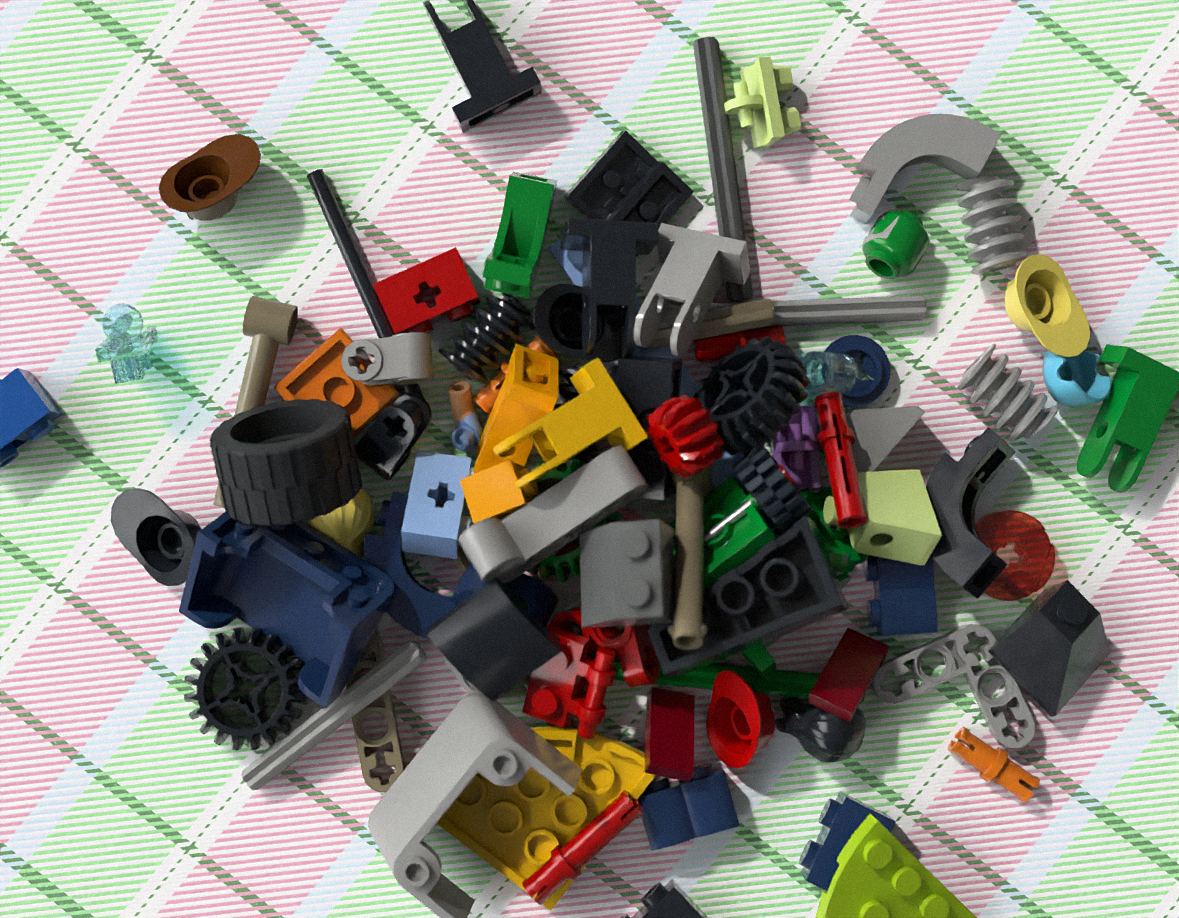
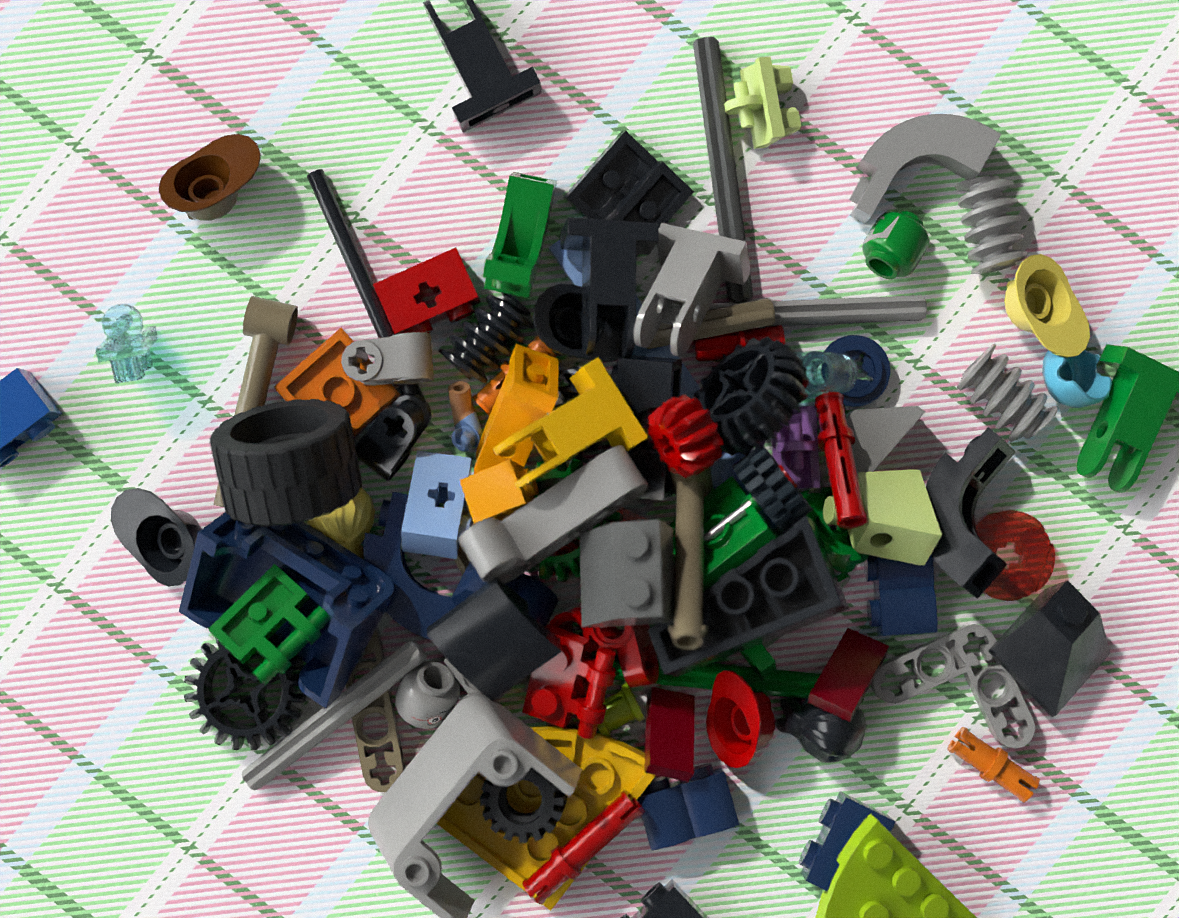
none -> green plate [208,564,331,685]
none -> light grey head [395,660,460,729]
none -> black tyre [480,767,567,843]
none -> lime bush [598,683,646,737]

